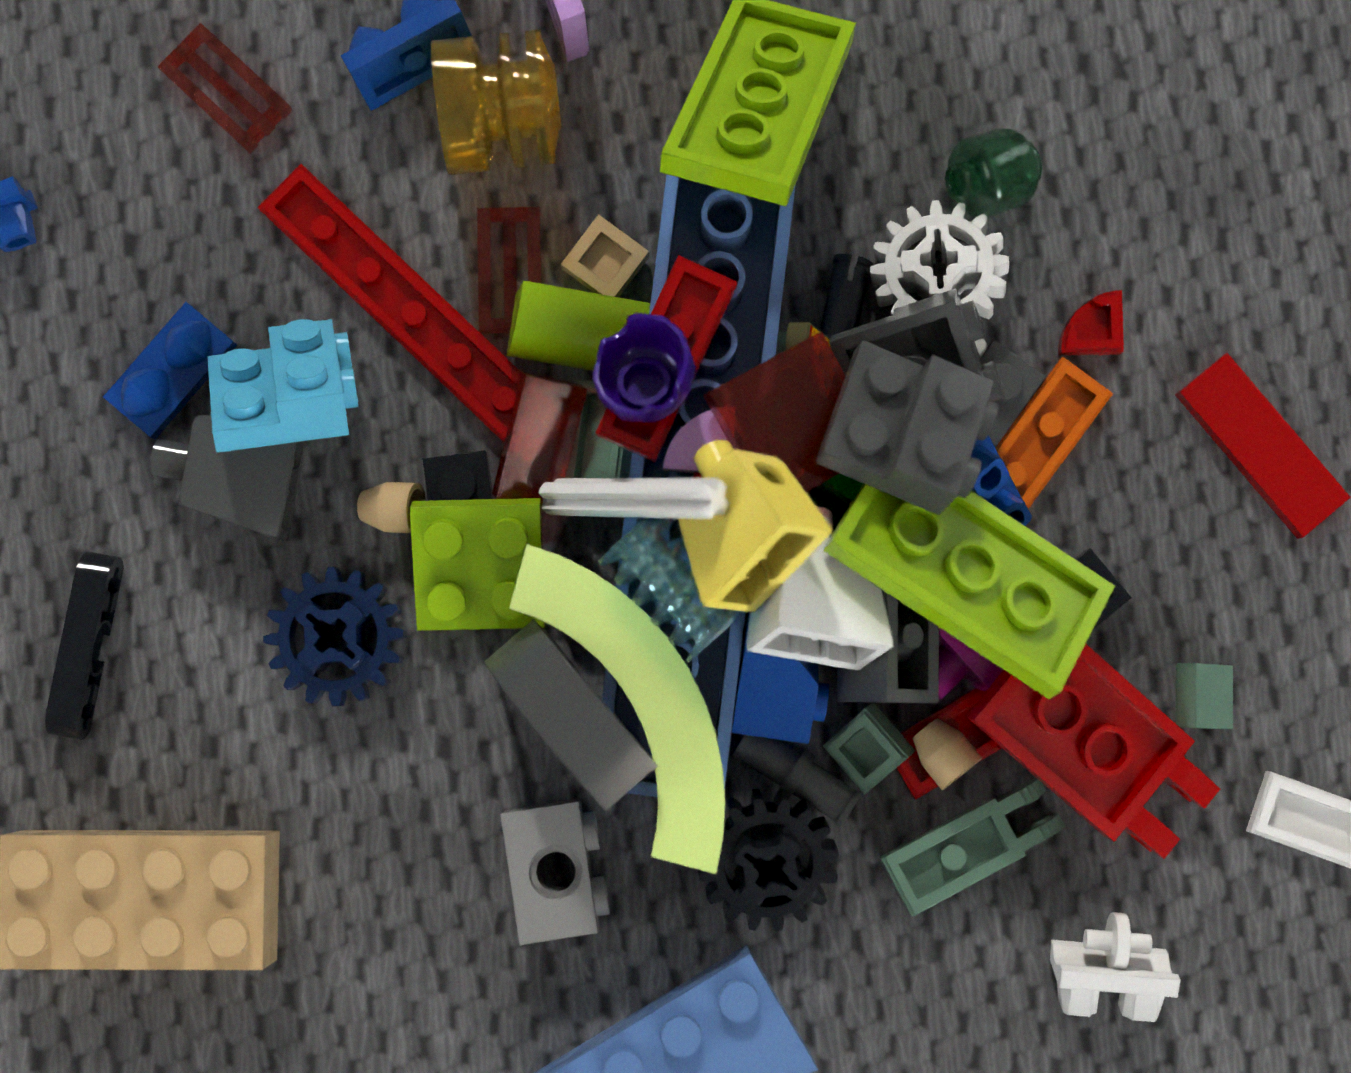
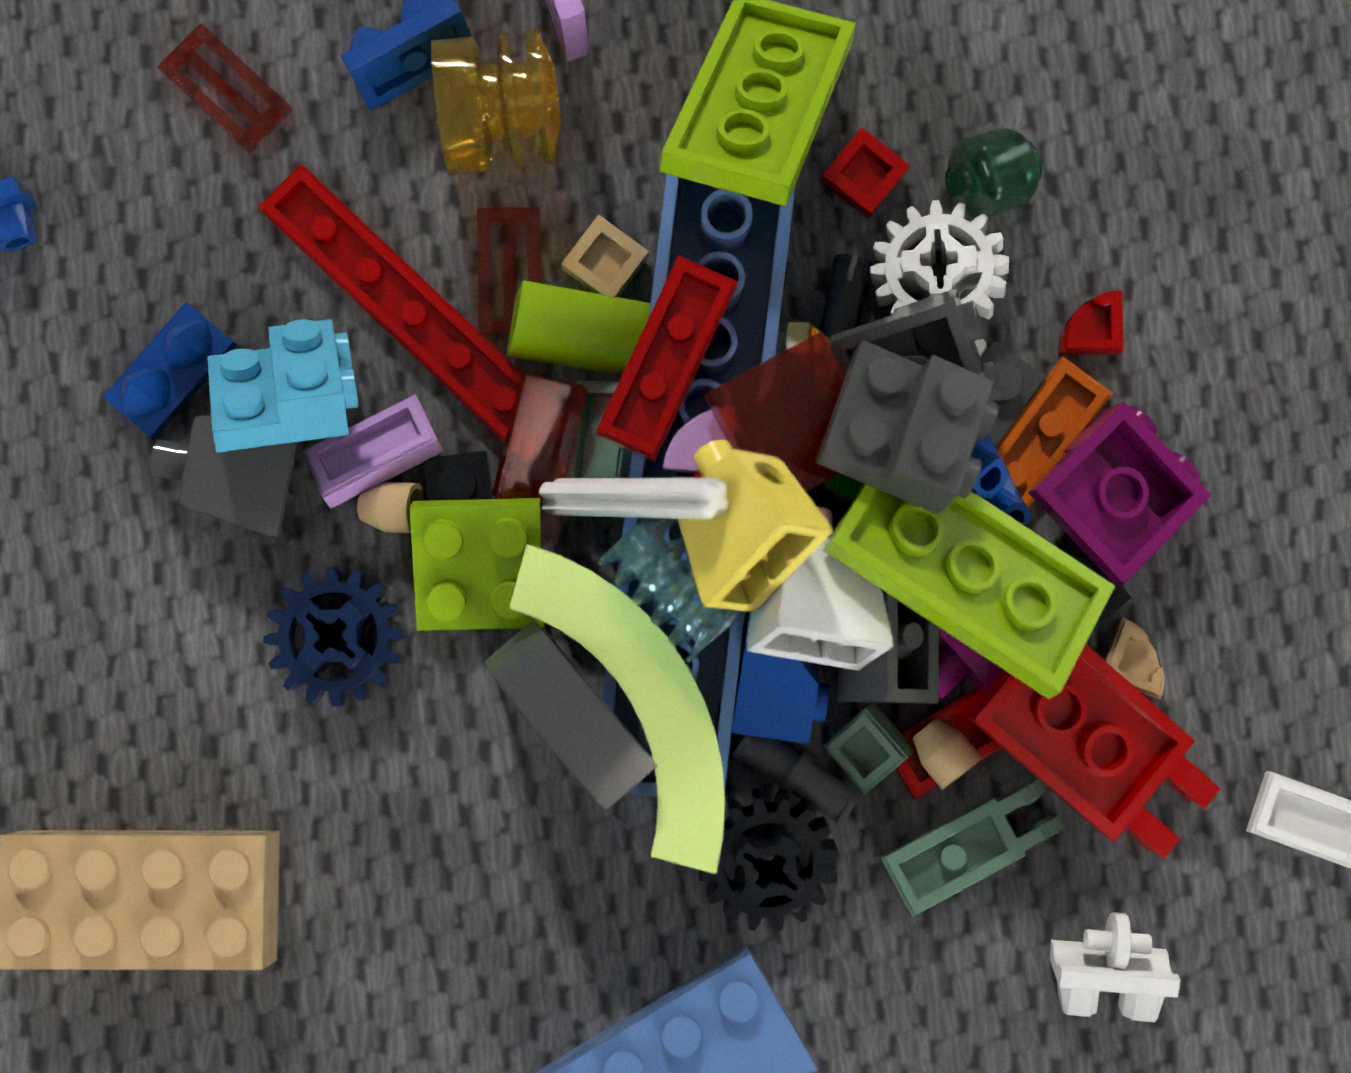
black beam [45,551,124,740] -> none
light grey brick [500,799,610,945] -> none
dark purple hair [592,313,696,422] -> none
red tile [1175,353,1351,539] -> none
sand green tile [1176,663,1233,729] -> none
none -> lavender tile [303,394,444,509]
none -> red plate [820,127,910,220]
none -> magenta plate [1028,402,1211,585]
none -> tan tile [1104,617,1164,700]

